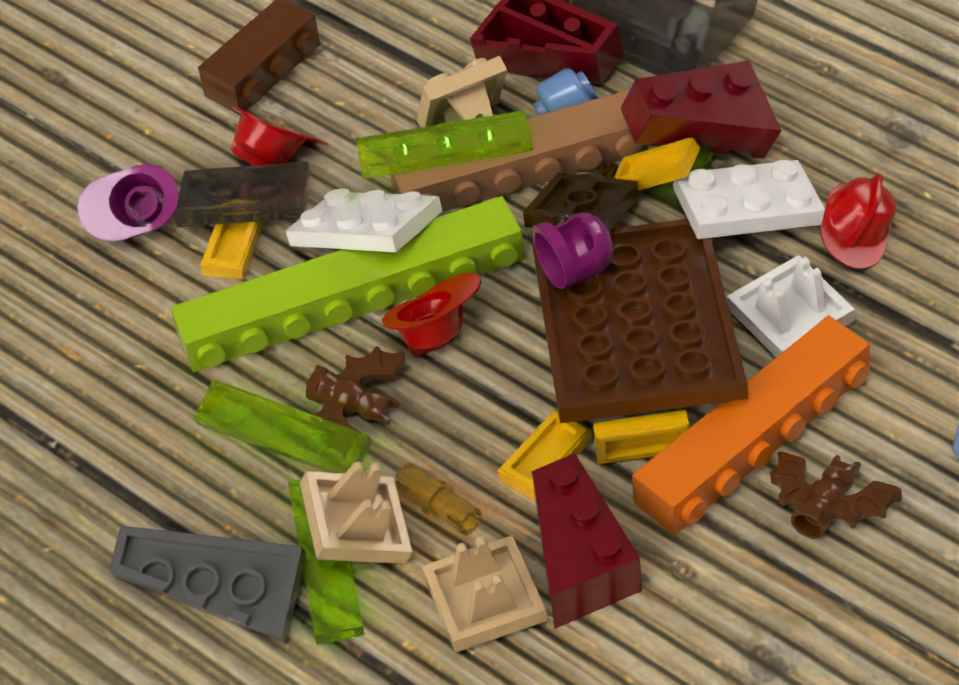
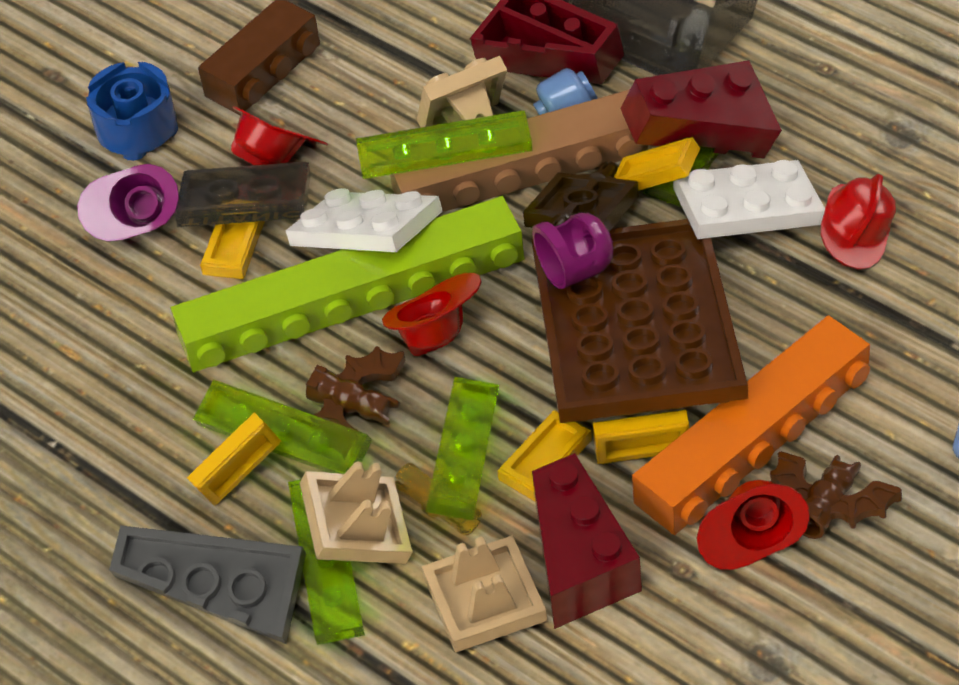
white plate [727,255,855,357] -> none
none -> blue brick [86,62,178,161]
none -> yellow tile [187,412,281,506]
none -> clear neon green tile [426,377,499,520]
none -> red piece [696,479,810,570]

